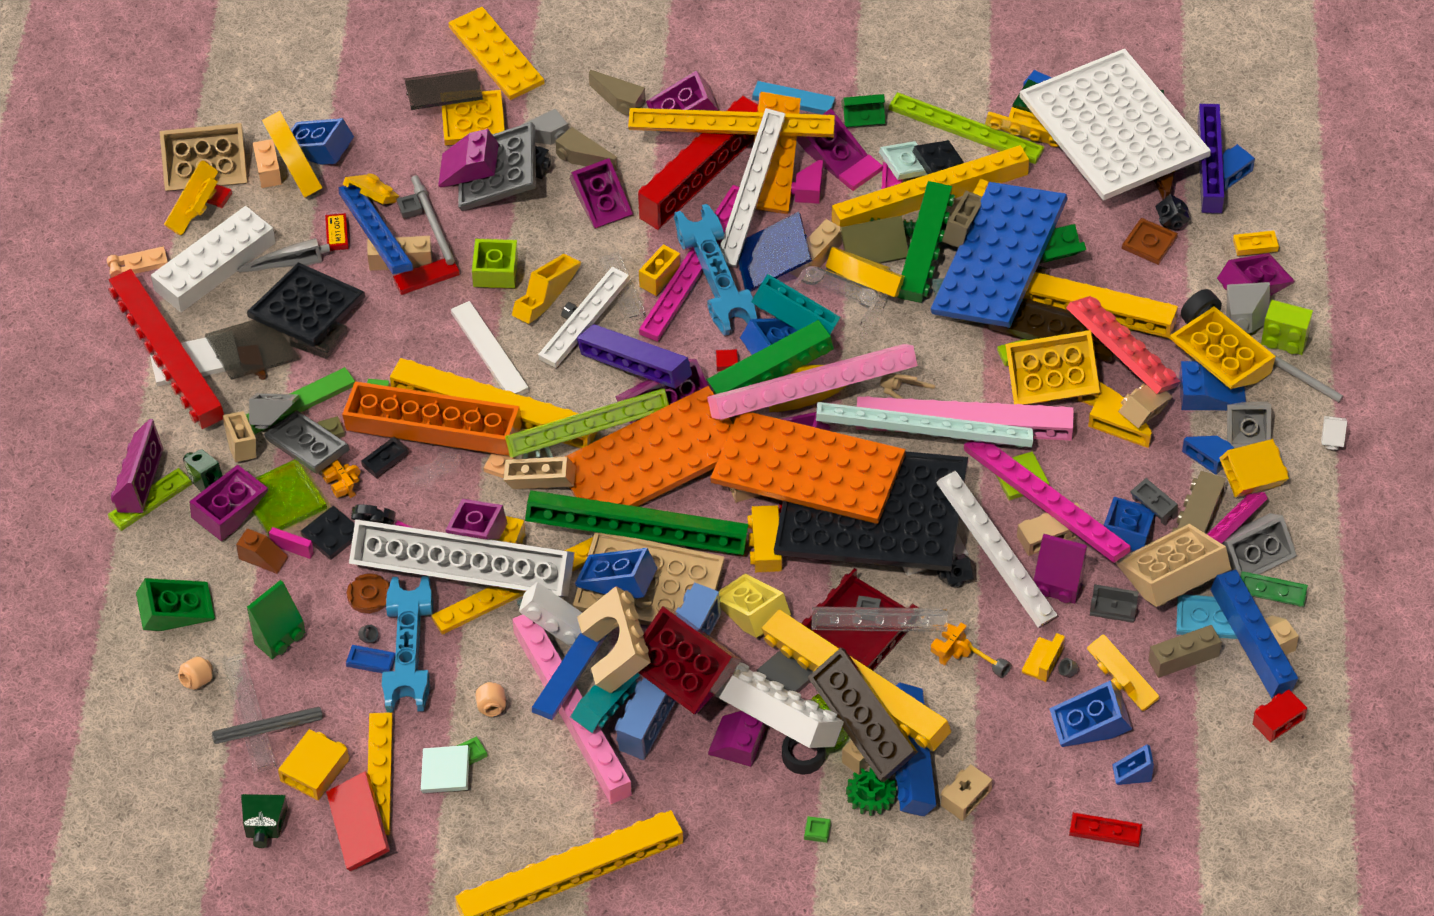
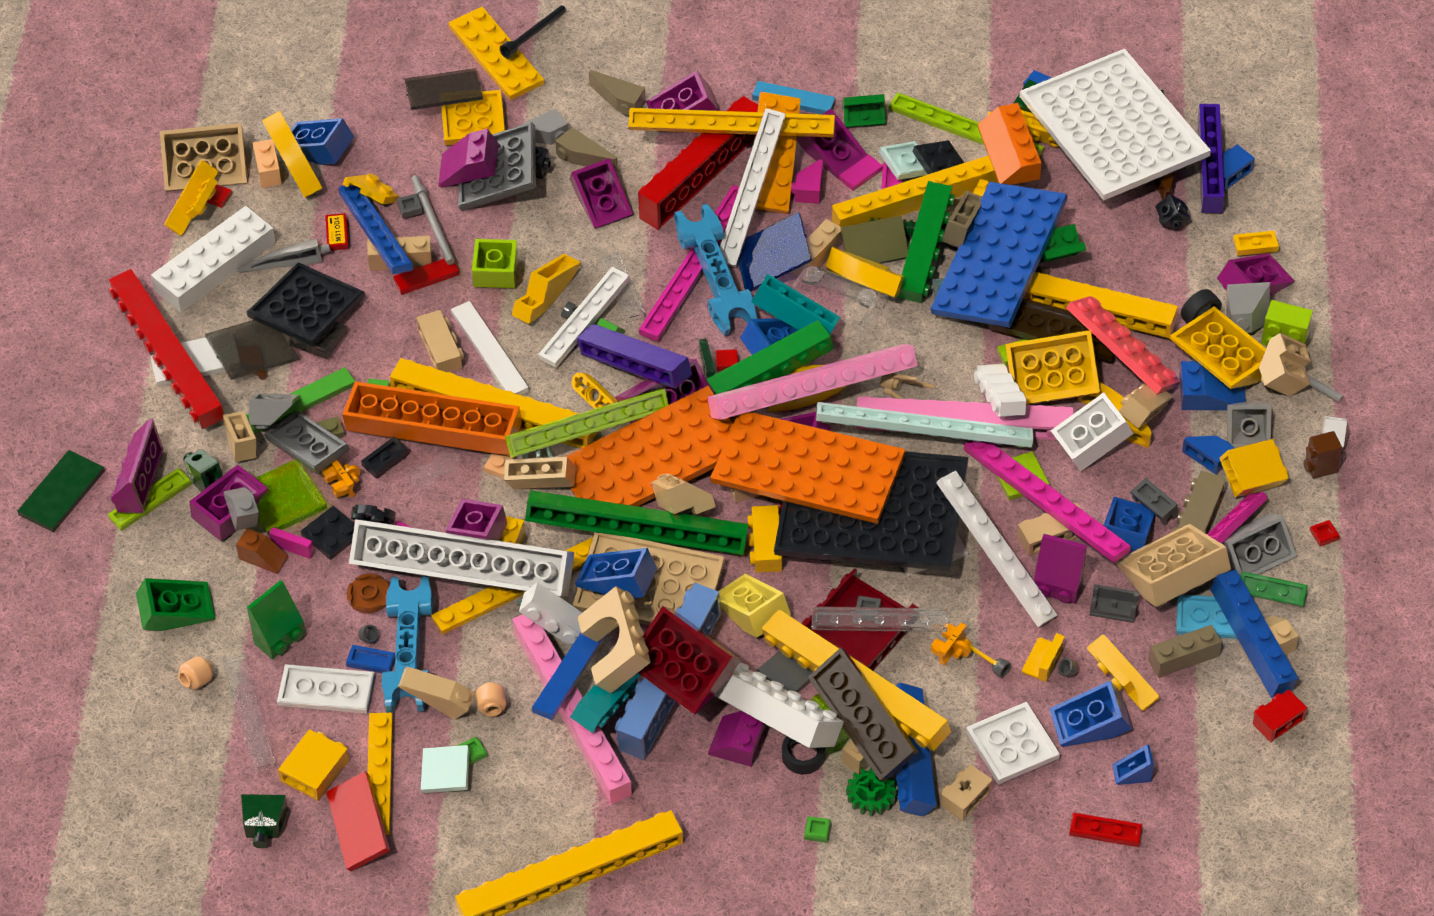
light nougat plate [107,246,168,277] -> none
dark grey axle [212,707,323,744] -> none
yellow brick [639,244,681,296] -> none
black brick [937,553,974,587] -> none
dark orange tile [1121,218,1178,265] -> none
none -> dark green tile [17,450,105,533]
none -> light grey slope [223,487,259,531]
none -> white tile [277,664,375,714]
none -> tan slope [398,667,474,719]
none -> tan brick [416,310,464,372]
none -> black piece [499,5,566,59]
none -> yellow beam [571,373,618,409]
none -> bright green tile [598,318,625,334]
none -> tan piece [651,473,716,514]
none -> clear green tile [699,338,715,384]
none -> white plate [966,702,1060,785]
none -> white brick [974,364,1026,417]
none -> orange slope [978,103,1041,185]
none -> white slope [1051,393,1134,472]
none -> tan piece [1259,333,1311,396]
none -> reddish brown brick [1303,431,1343,479]
none -> red tile [1309,520,1340,547]

